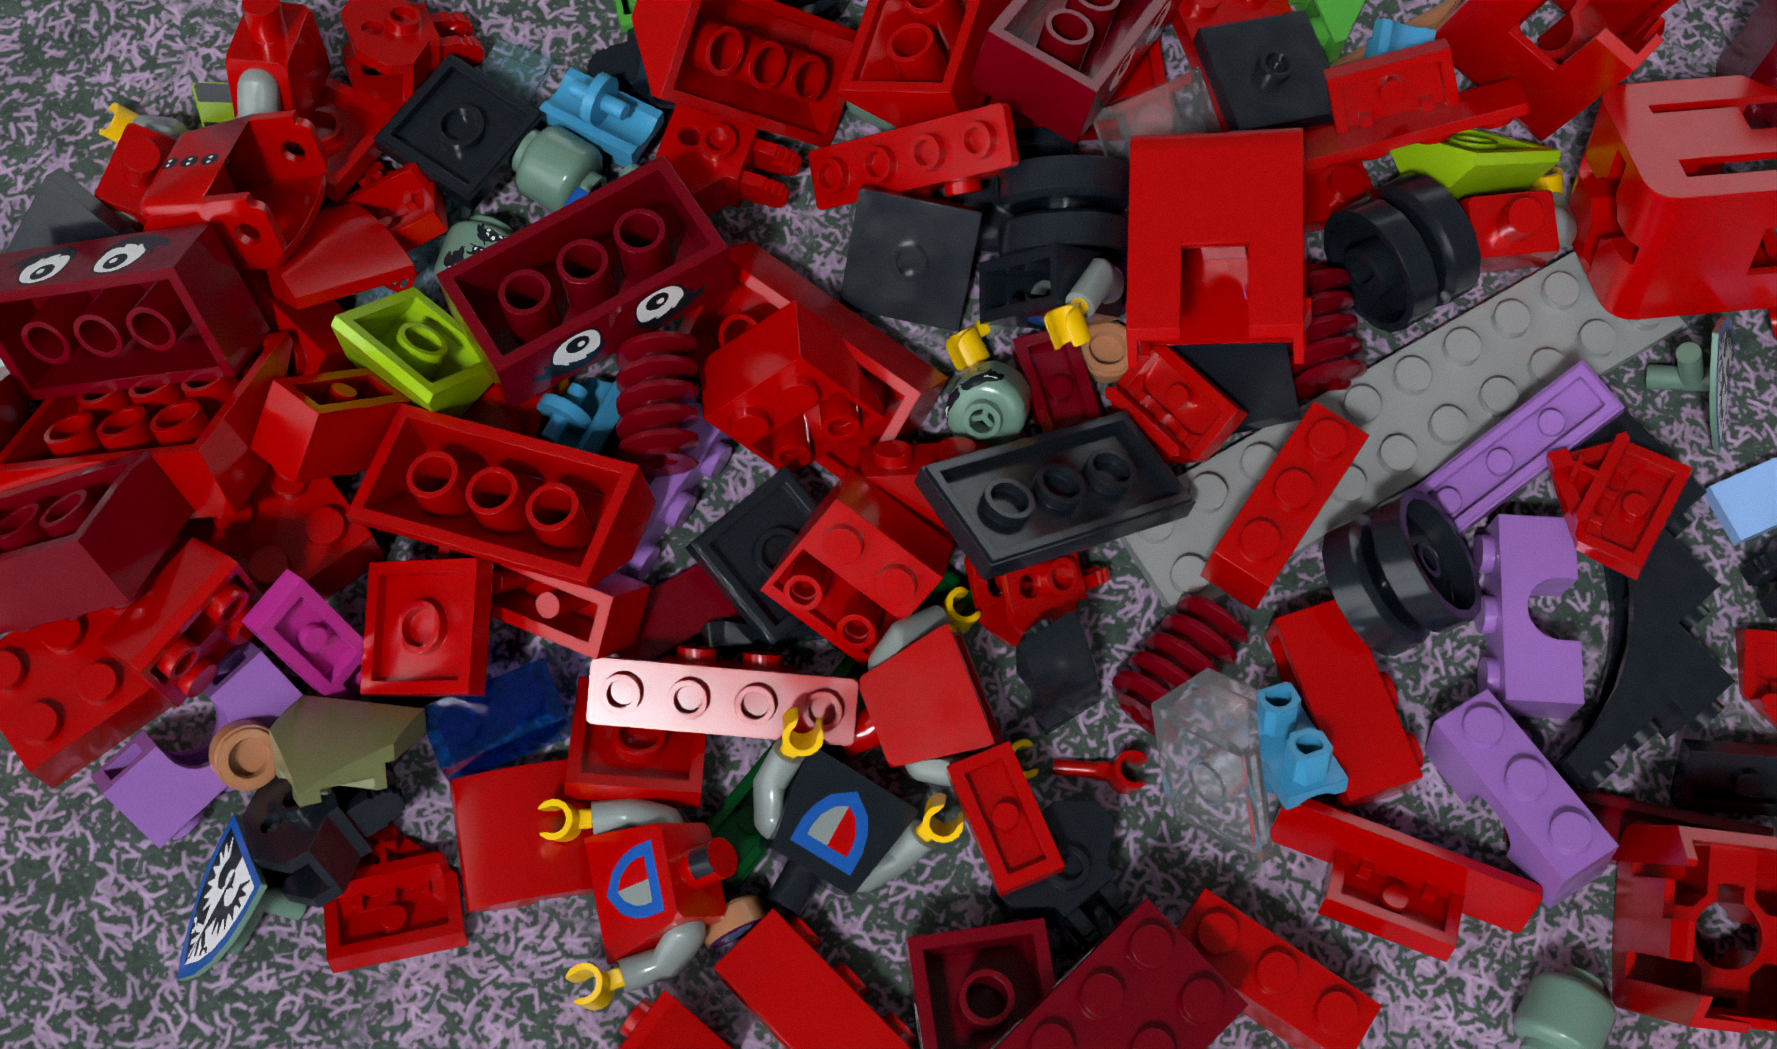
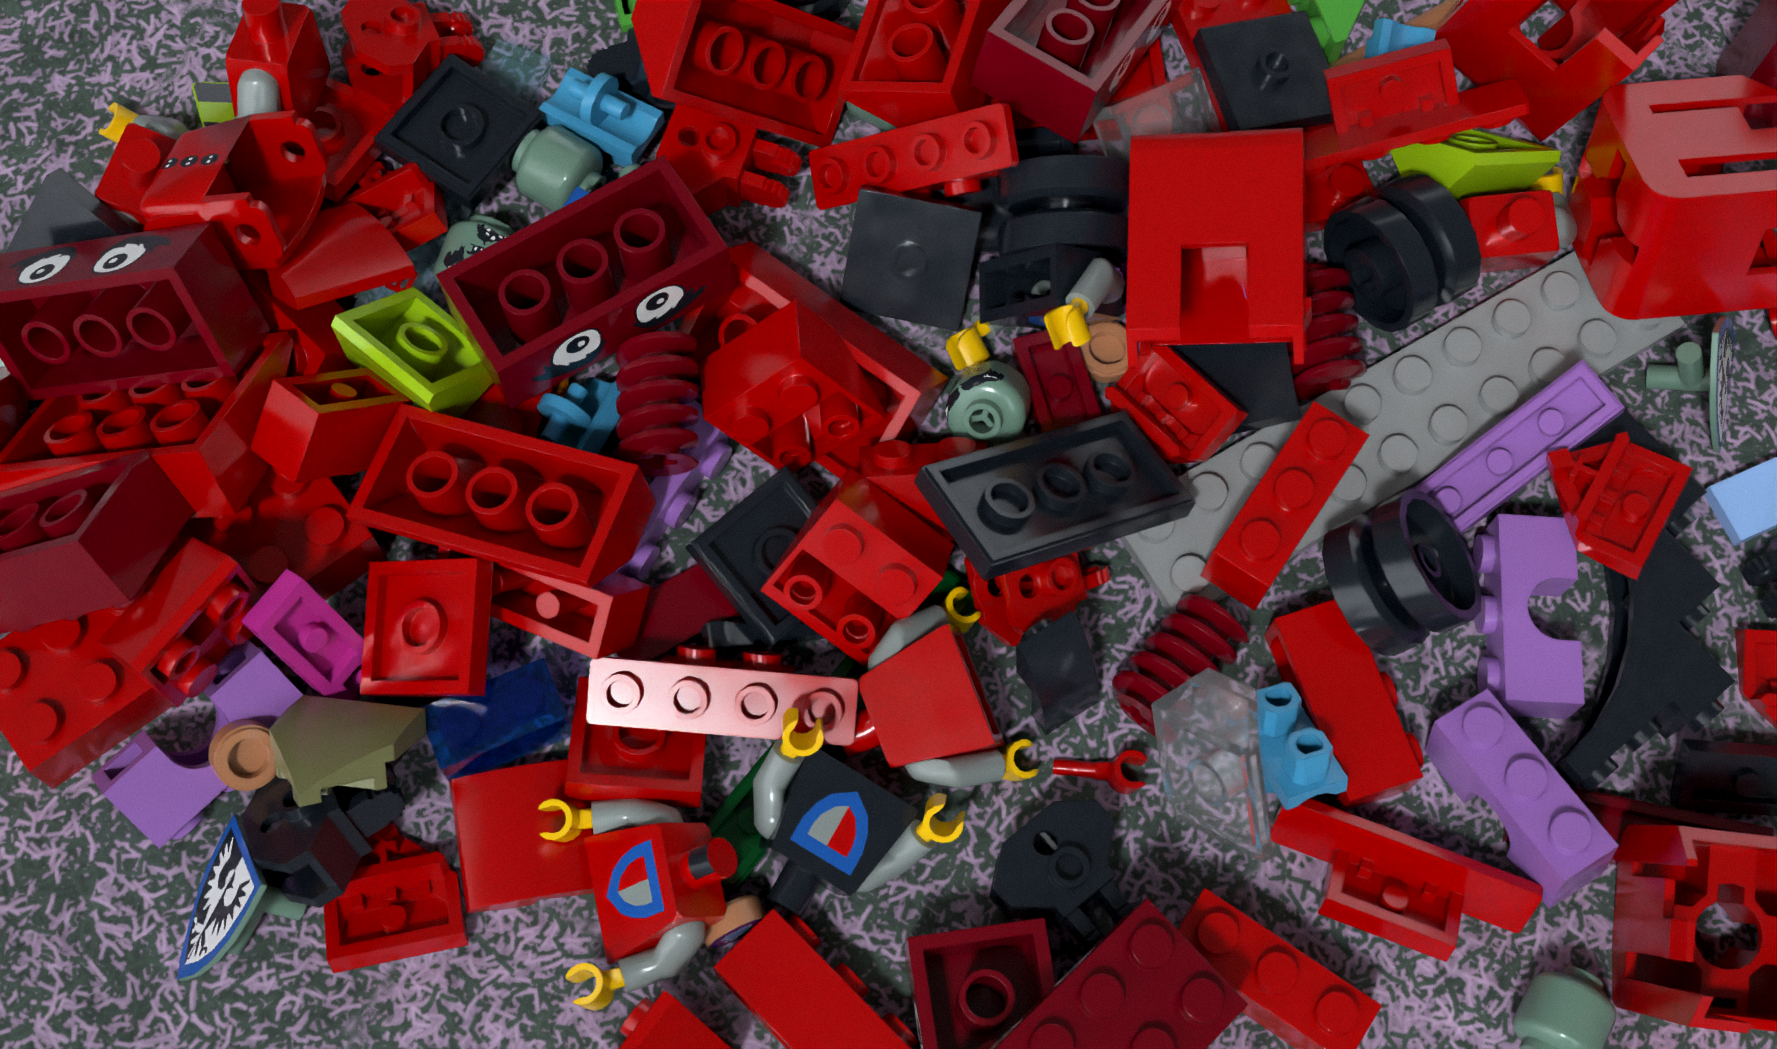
red plate [946,741,1065,898] -> none

